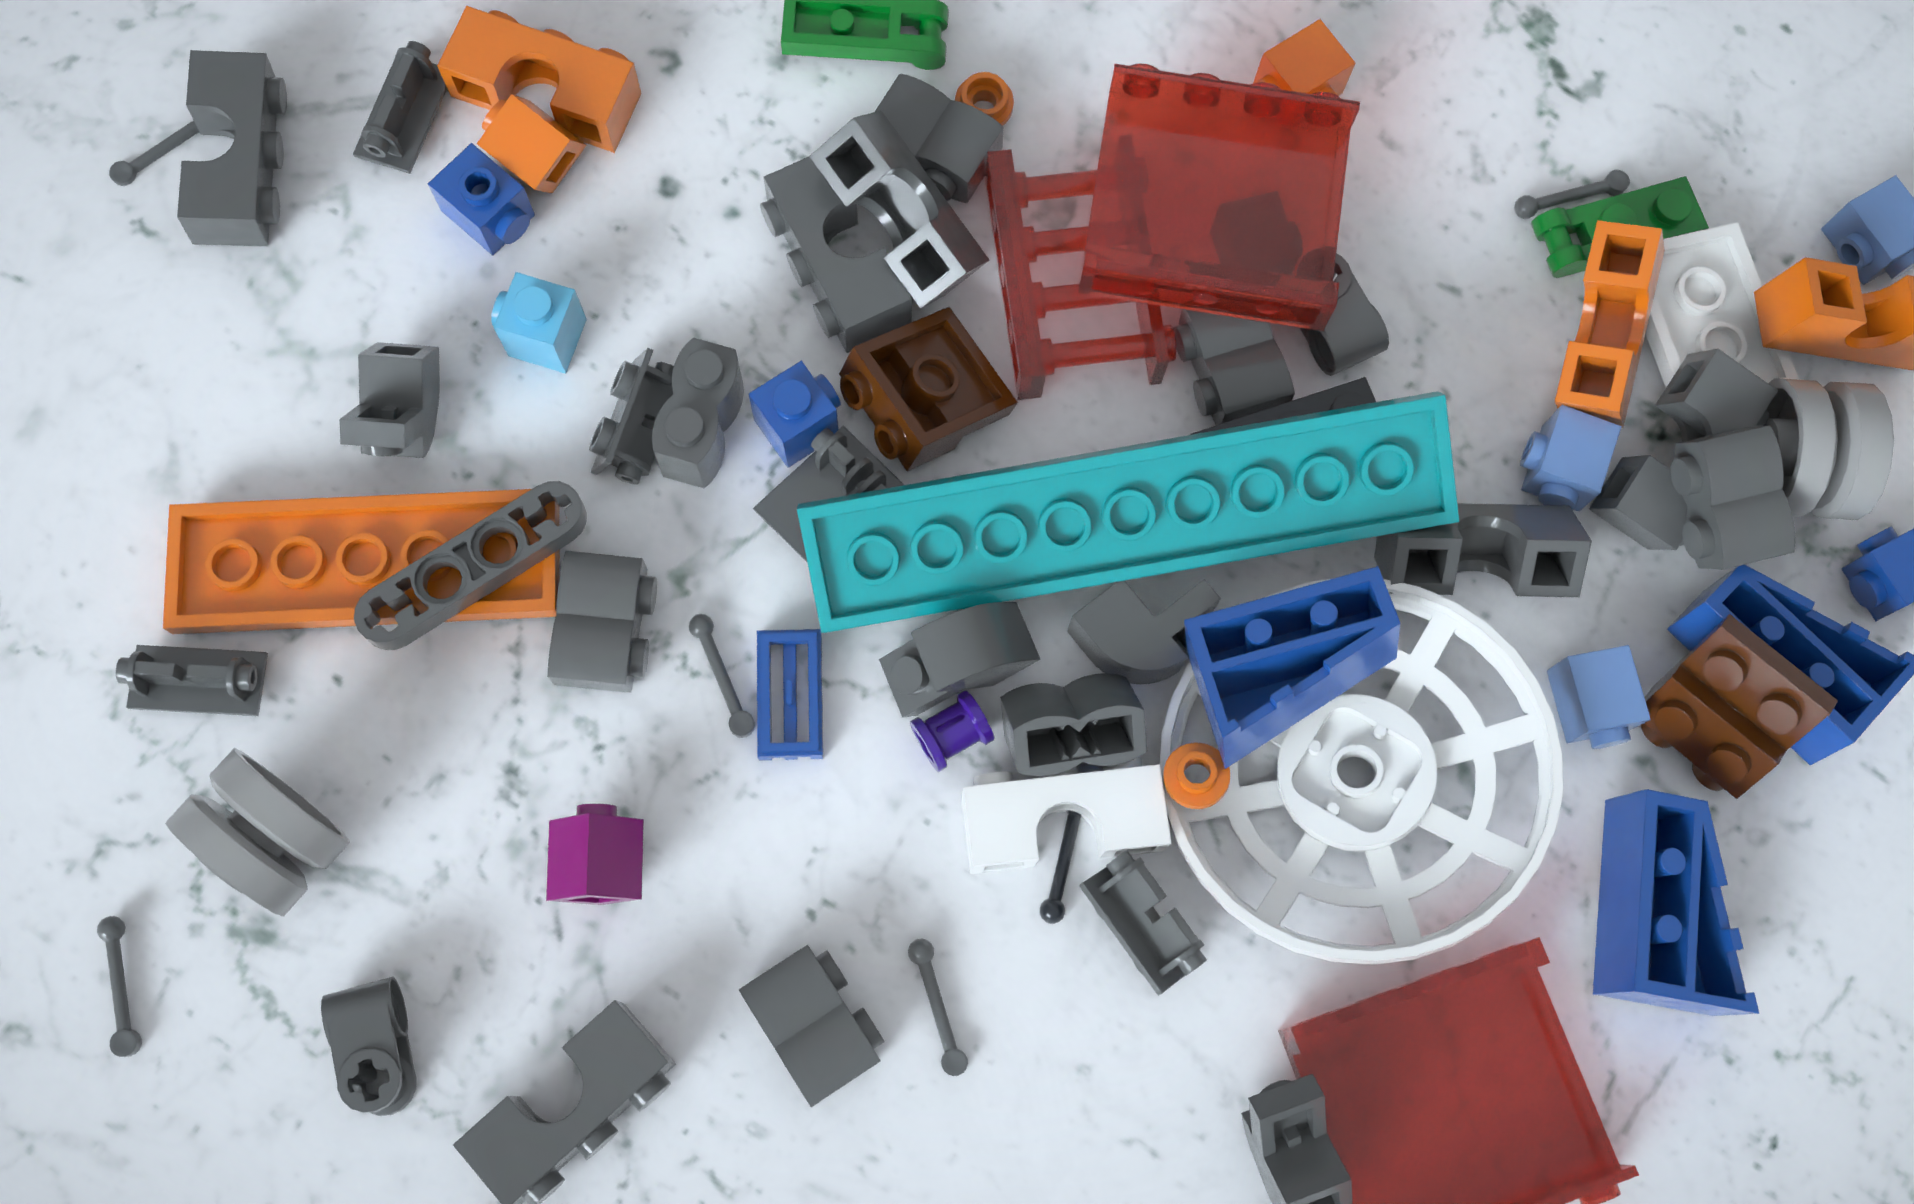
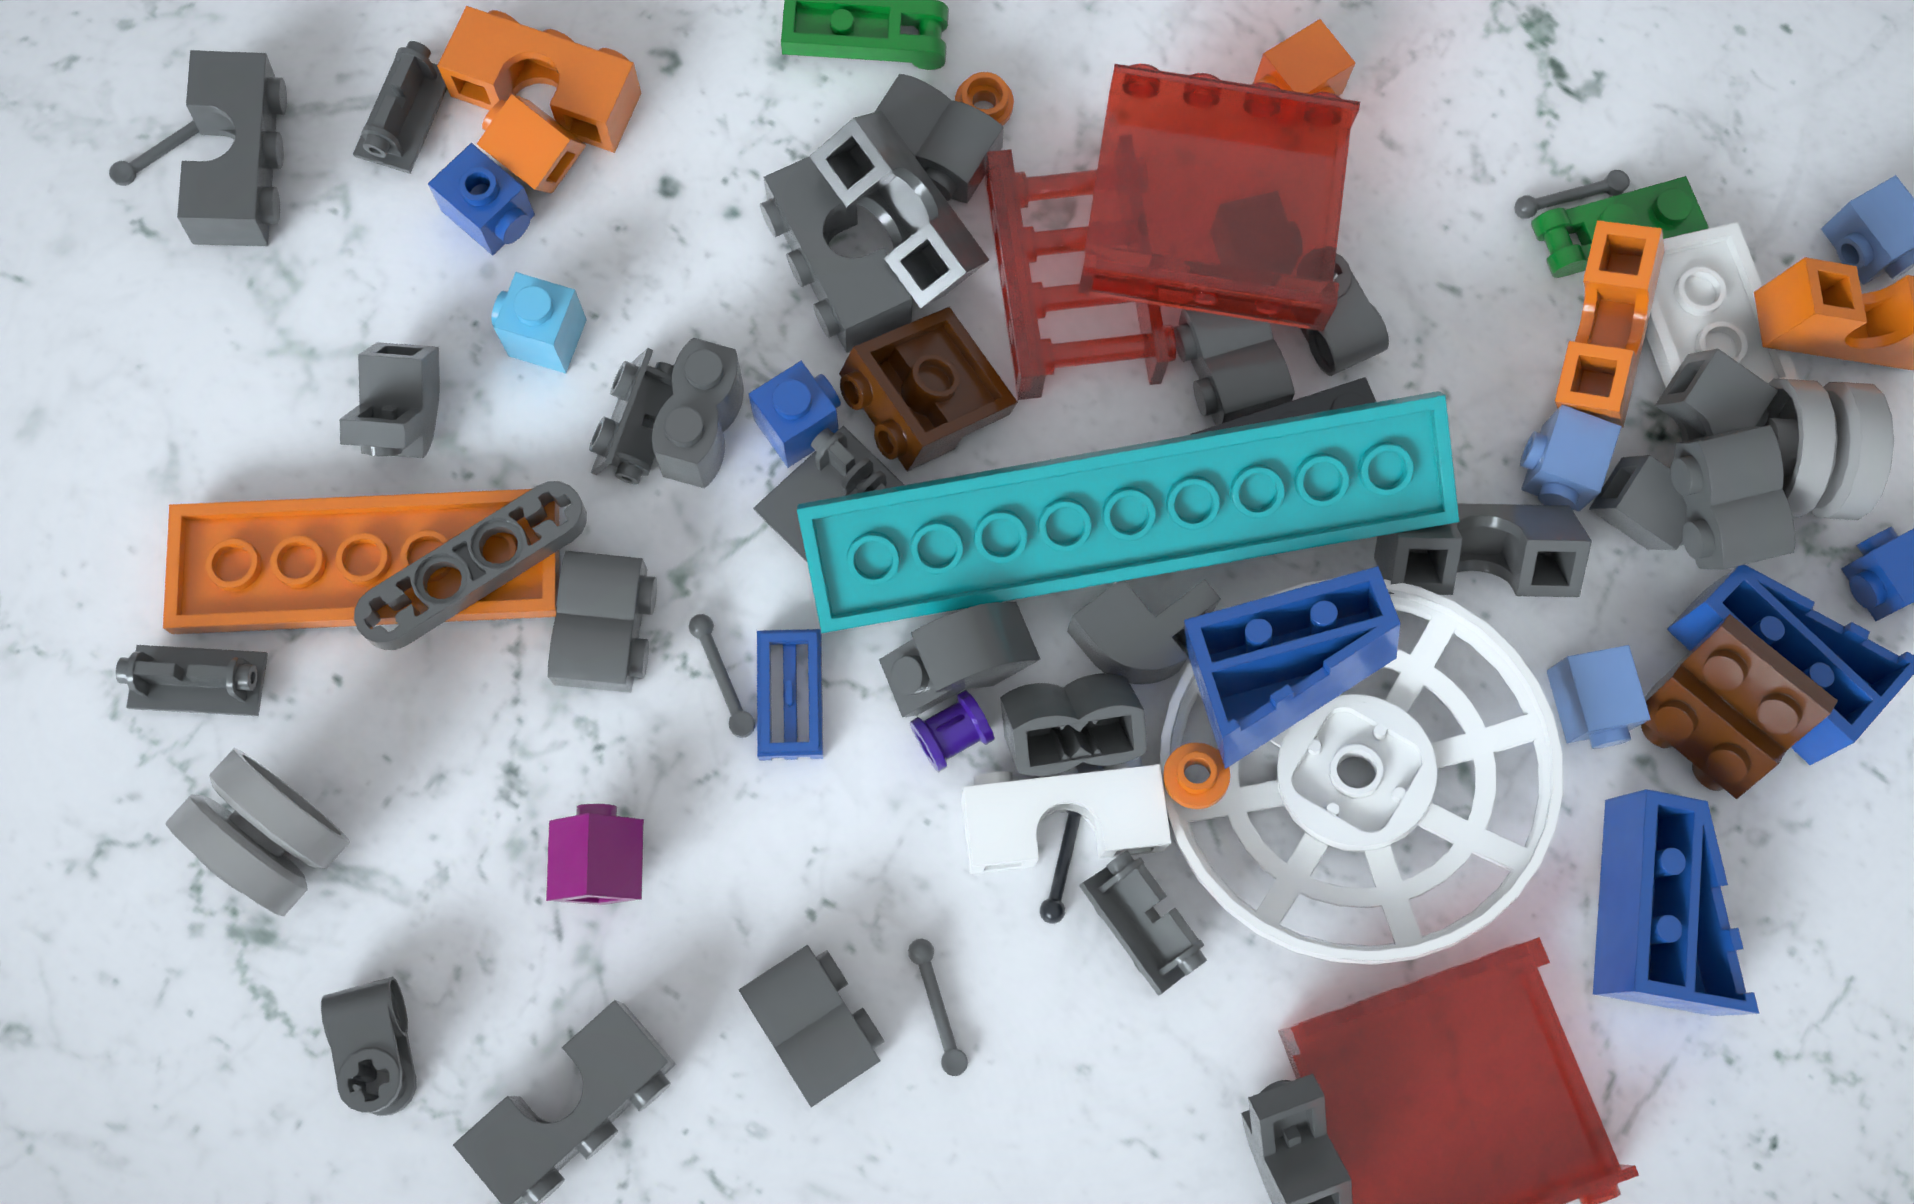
dark grey hinge [97,916,142,1057] -> none

